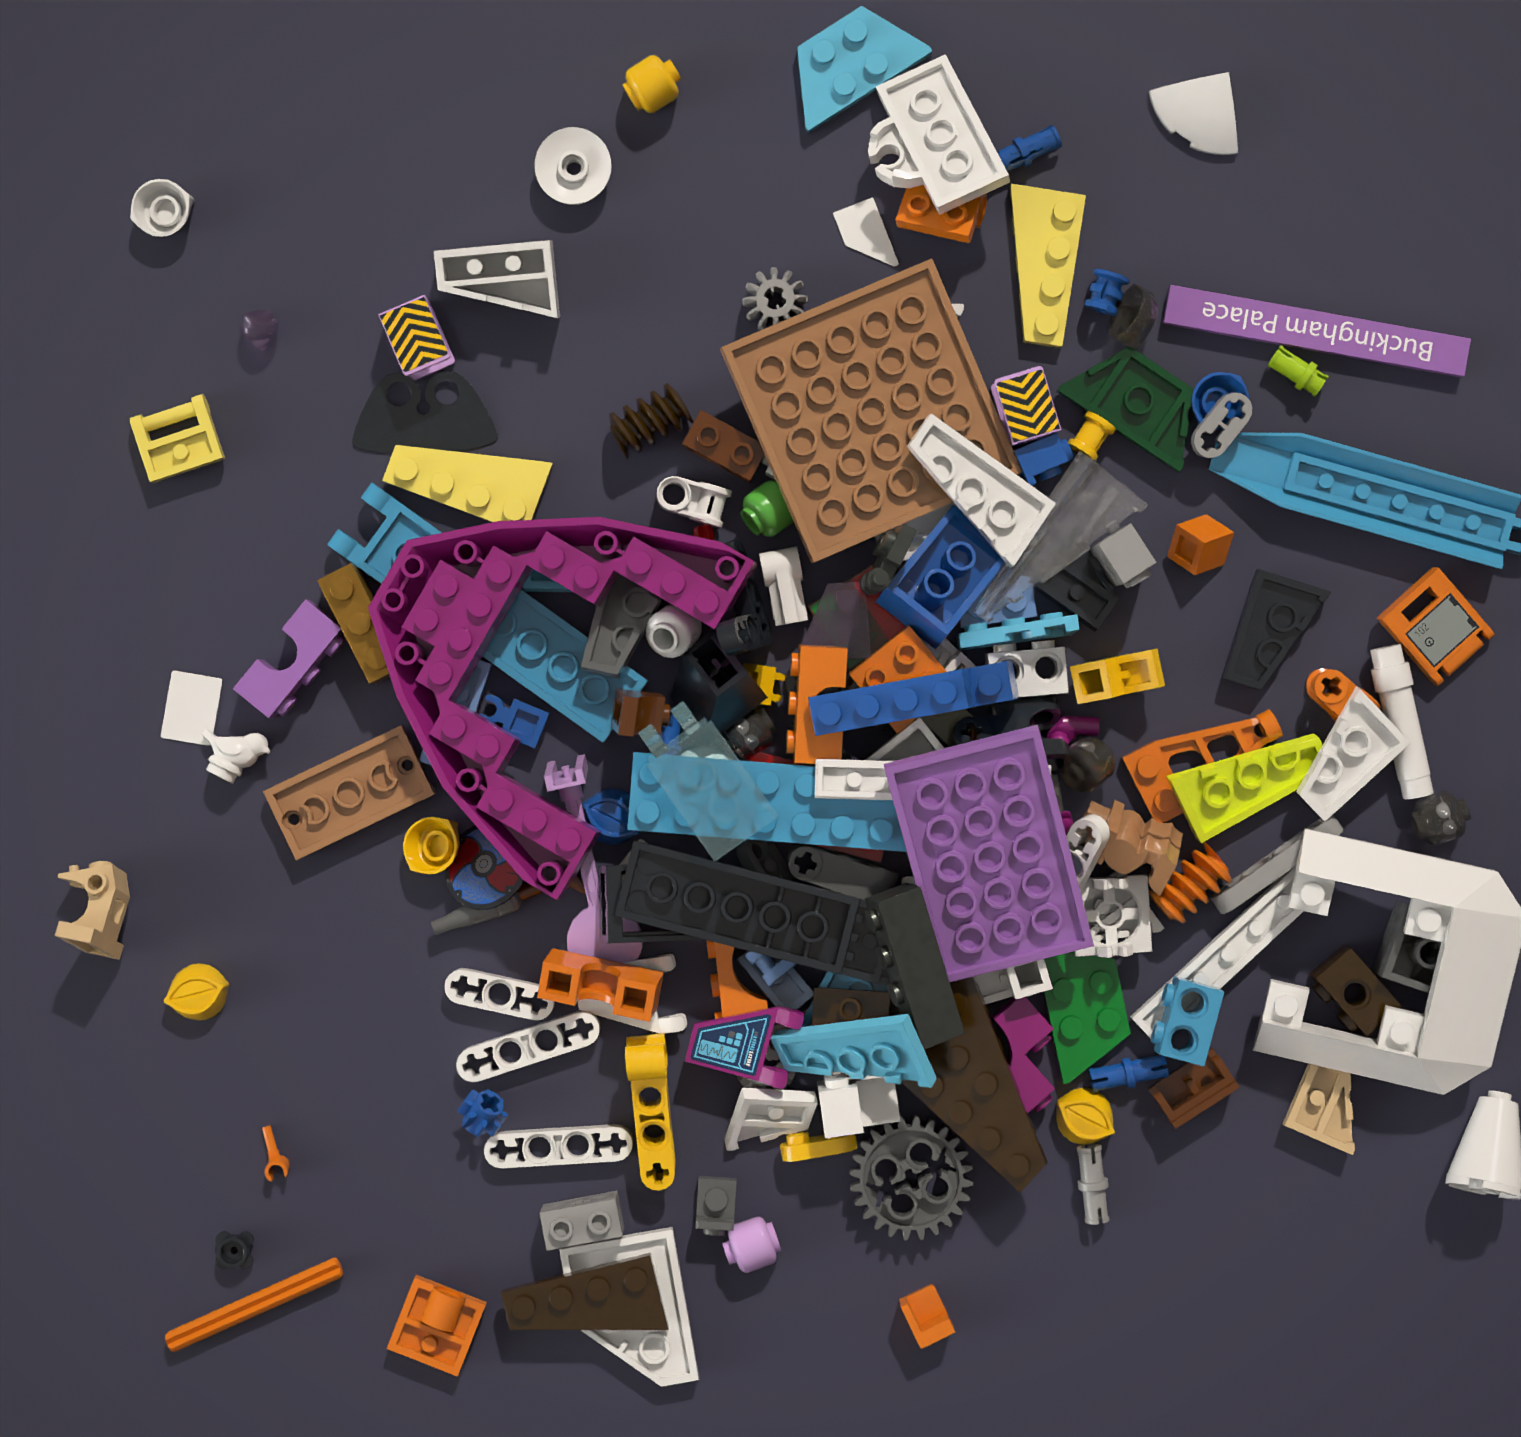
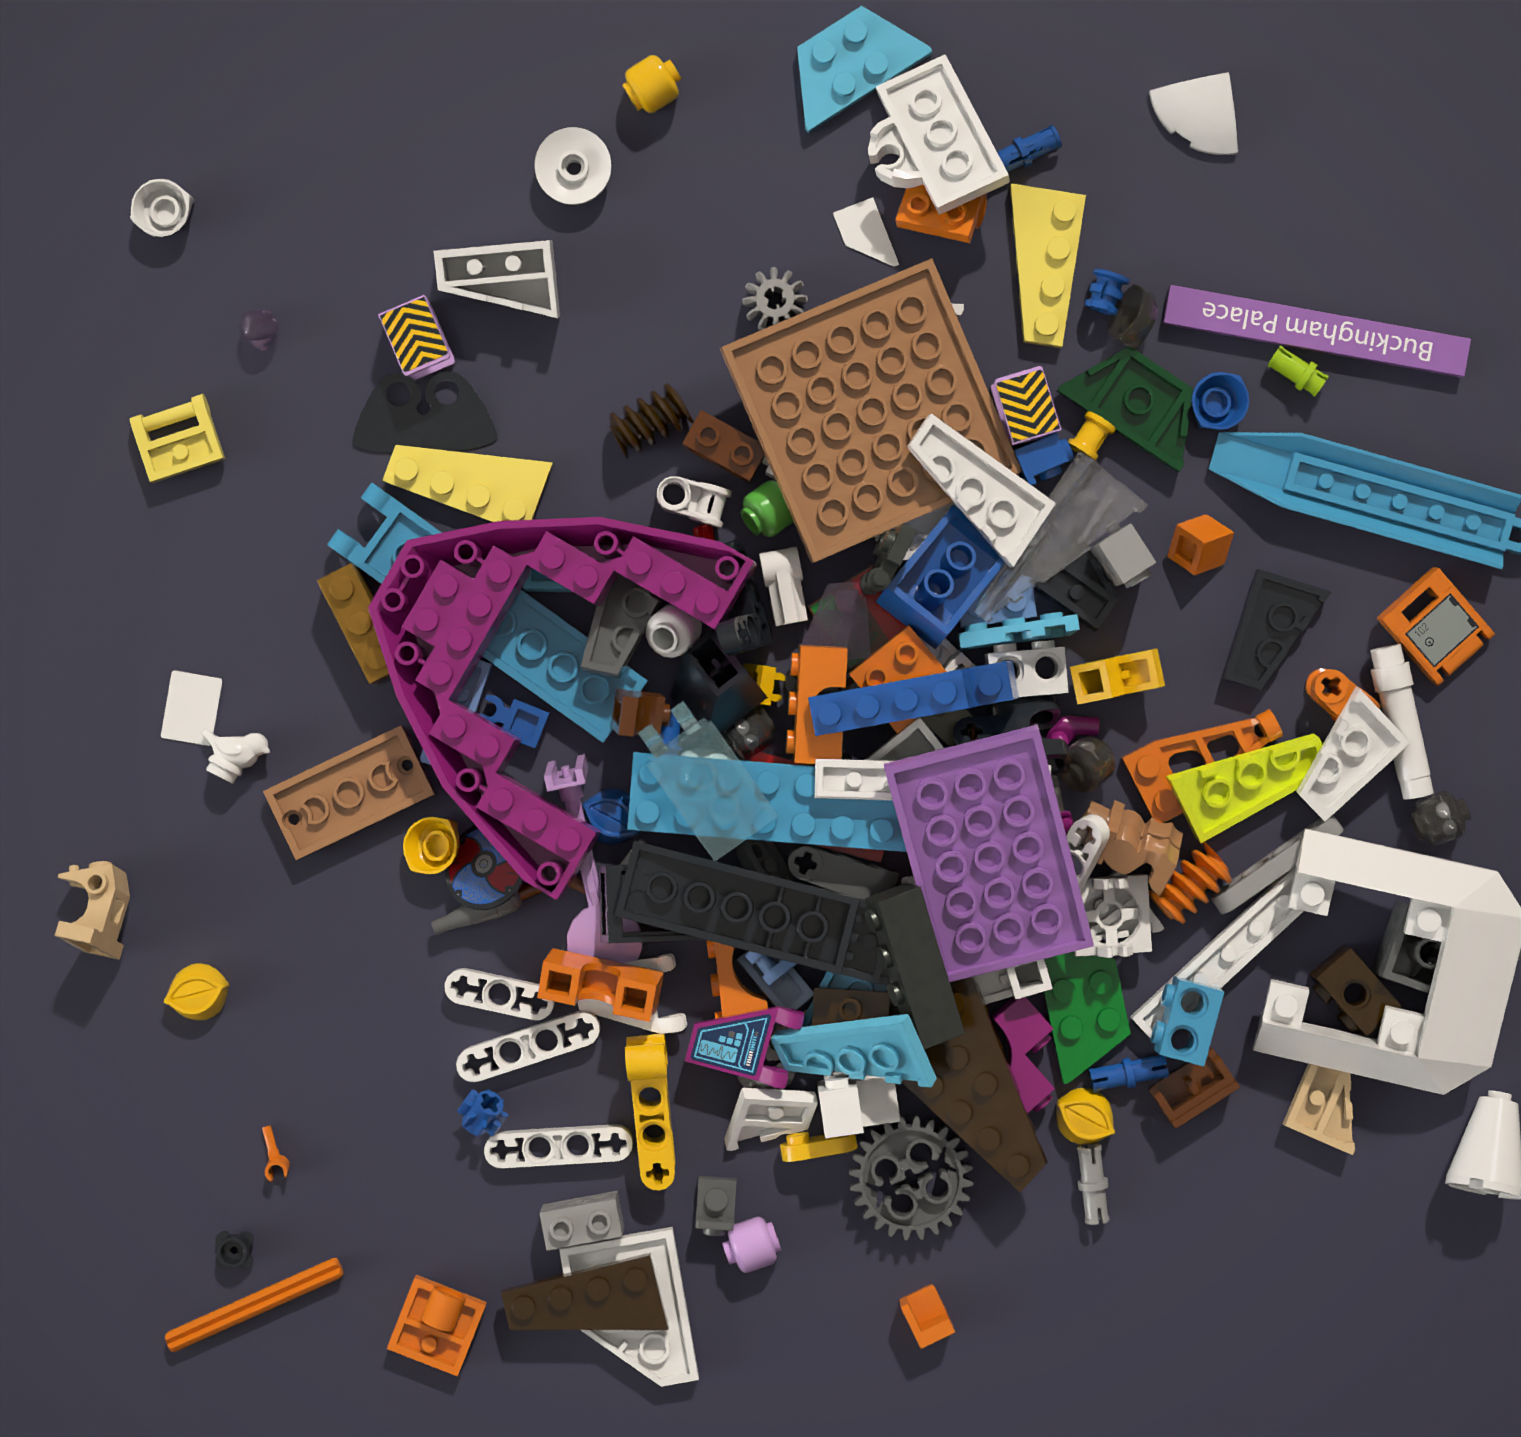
medium lavender arch [233,599,346,718] -> none
light grey beam [1191,393,1252,458] -> none

